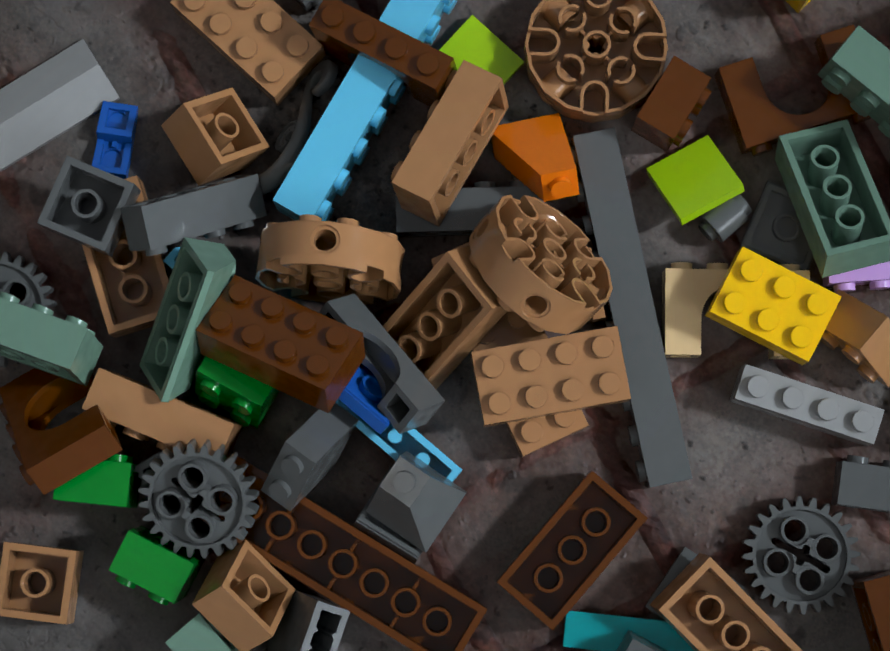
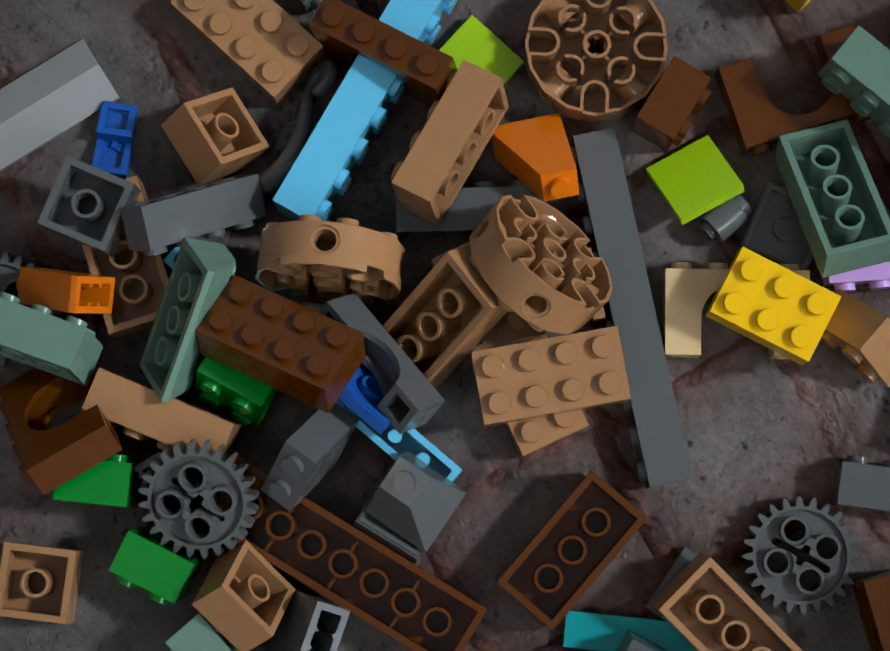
light grey brick [729,364,885,446] -> none
none -> orange slope [16,267,115,314]

